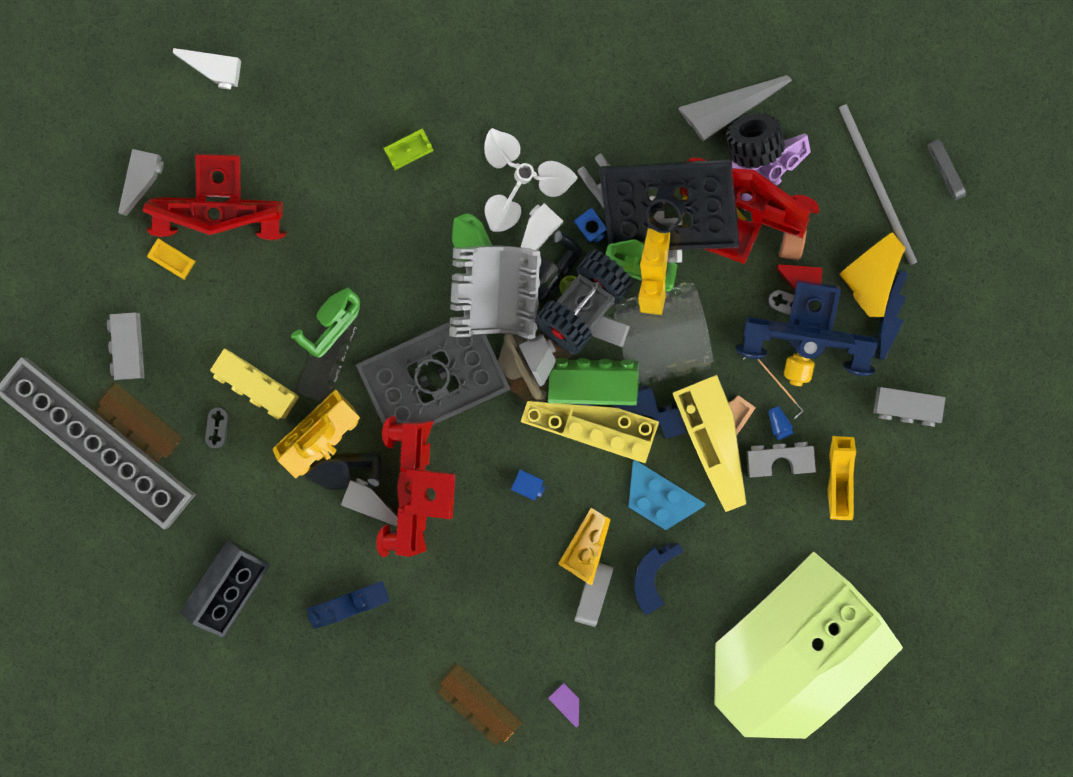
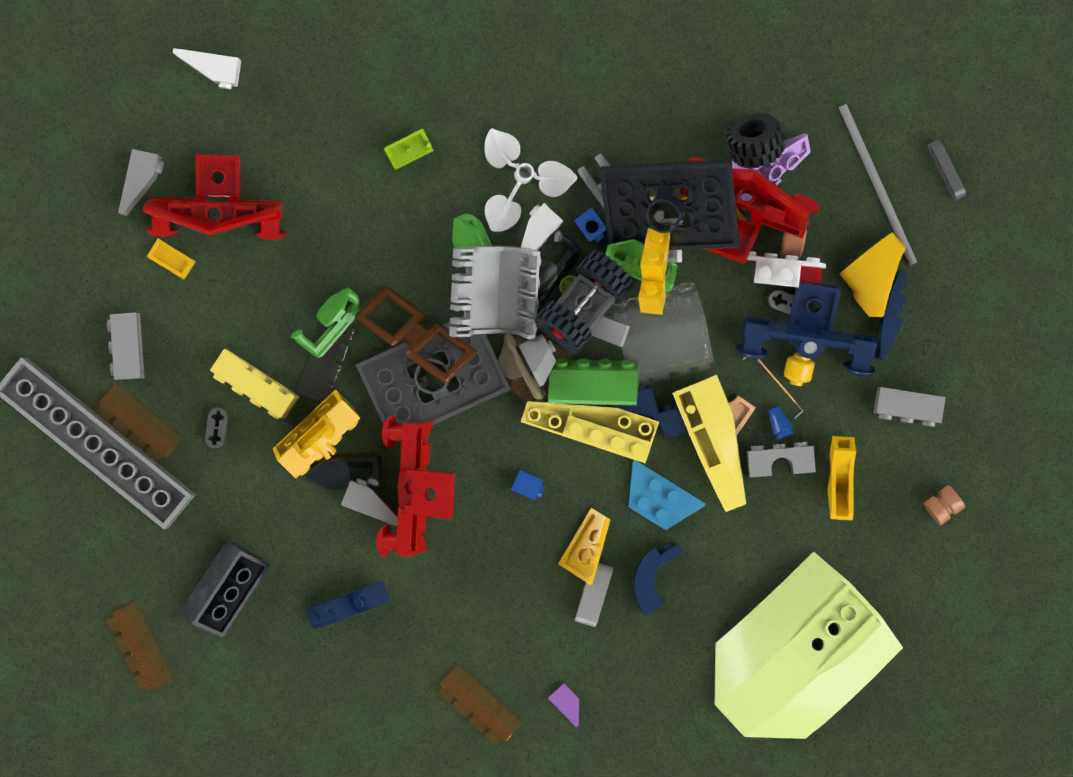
light grey wedge [678,75,792,142] -> none
none -> clear orange windscreen [107,602,173,692]
none -> reddish brown bar [355,287,476,383]
none -> white bracket [747,251,826,287]
none -> nougat wheel [923,485,965,526]

